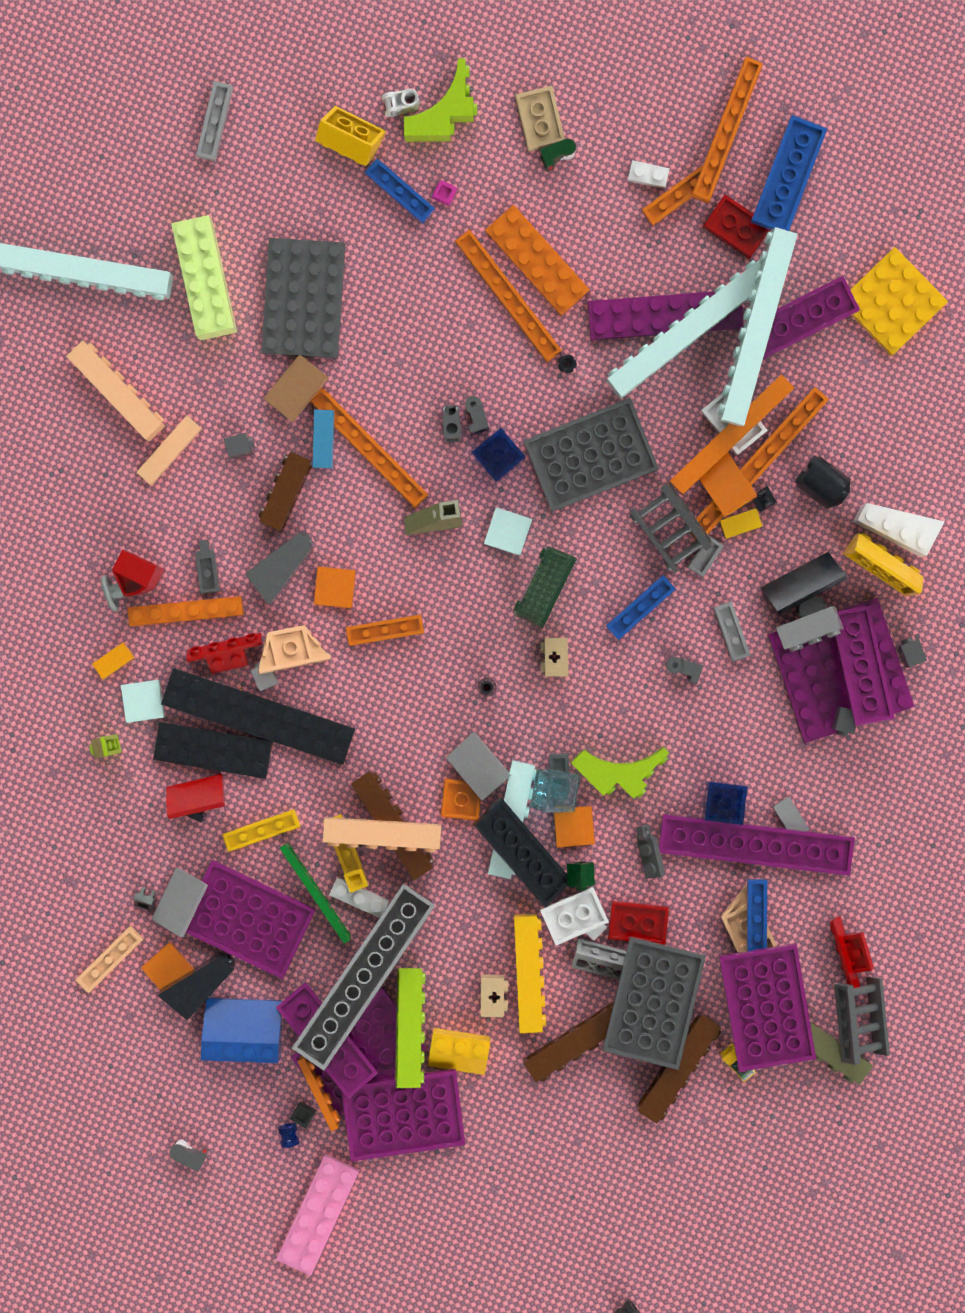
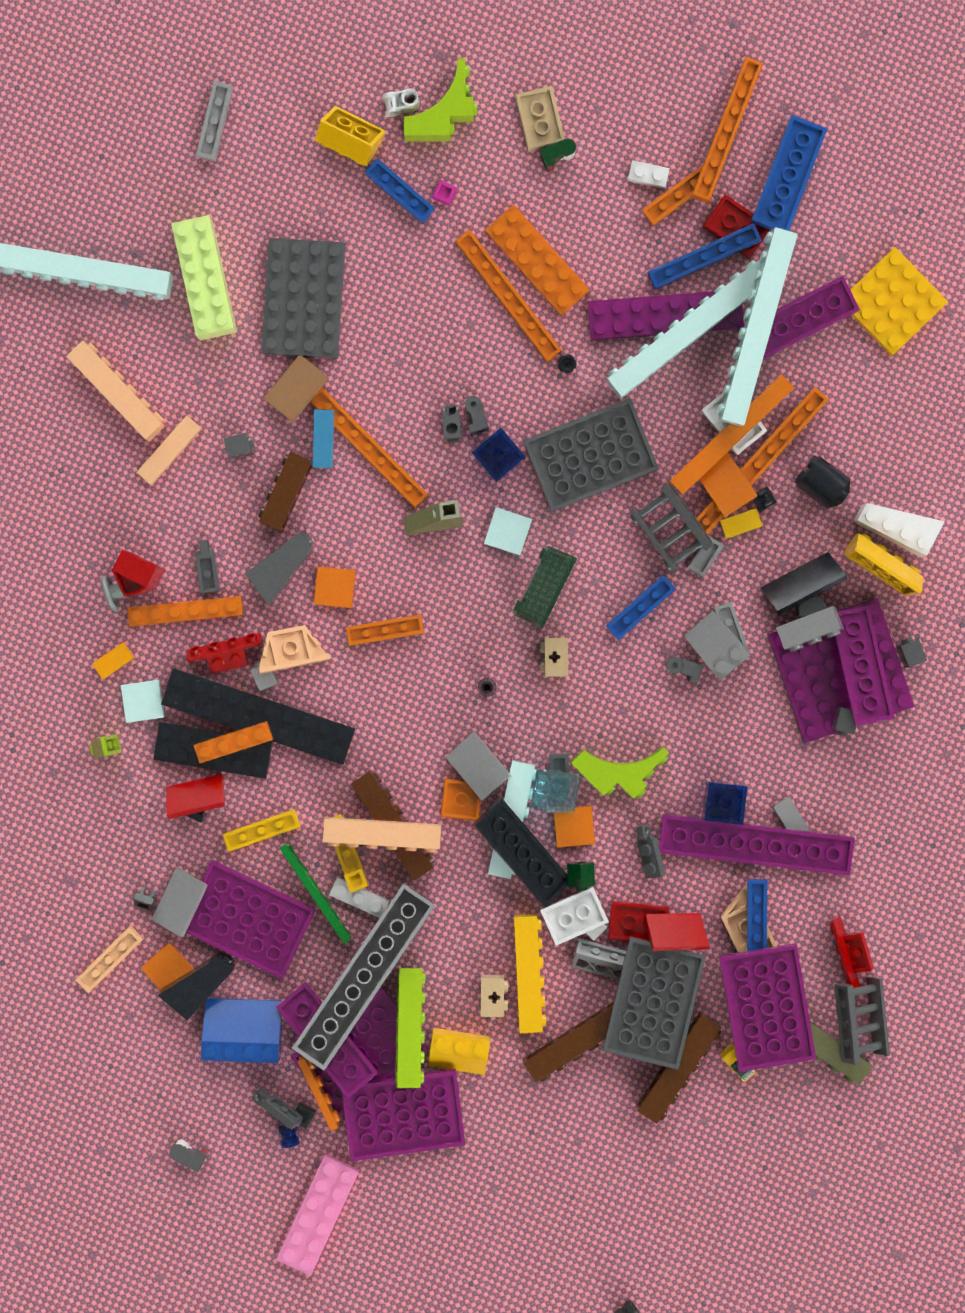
none -> orange plate [193,721,273,763]
none -> dark grey hinge [252,1088,303,1130]
none -> red tile [644,913,709,951]
none -> blue tile [647,223,761,290]
none -> light grey slope [684,611,751,681]

